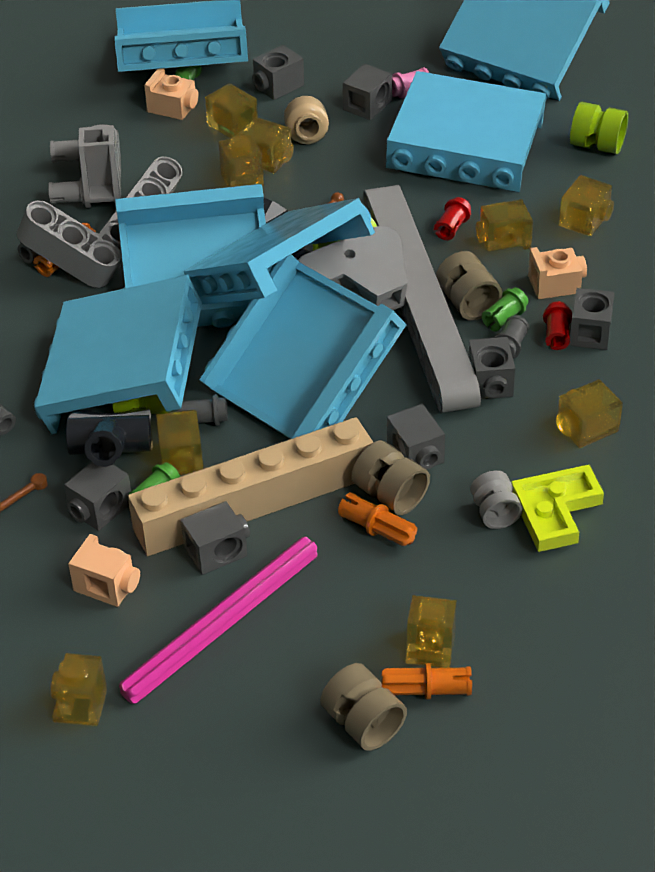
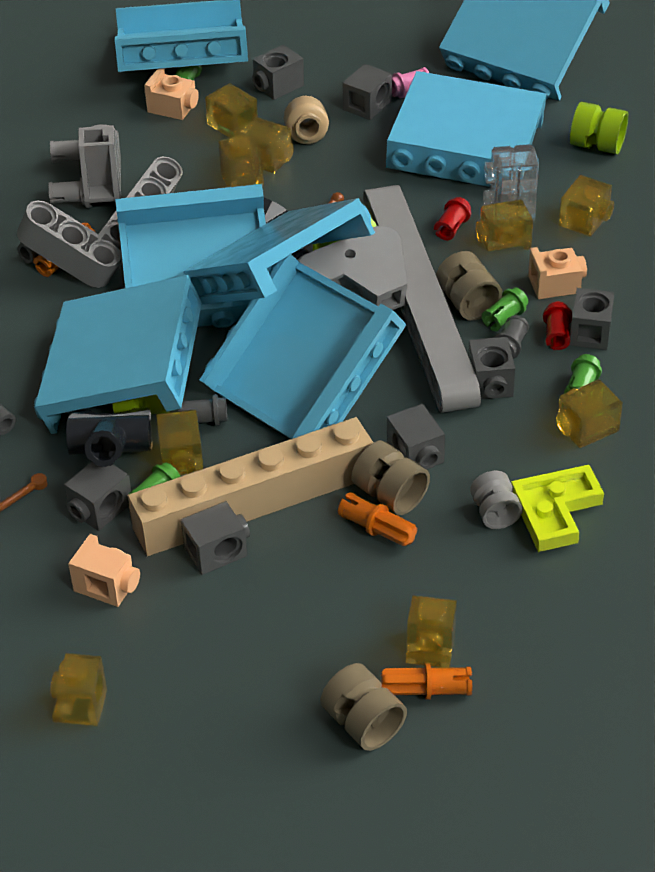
dark pink axle [119,537,318,704] -> none
none -> clear brick [483,144,539,225]
none -> bright green pin [564,354,602,404]

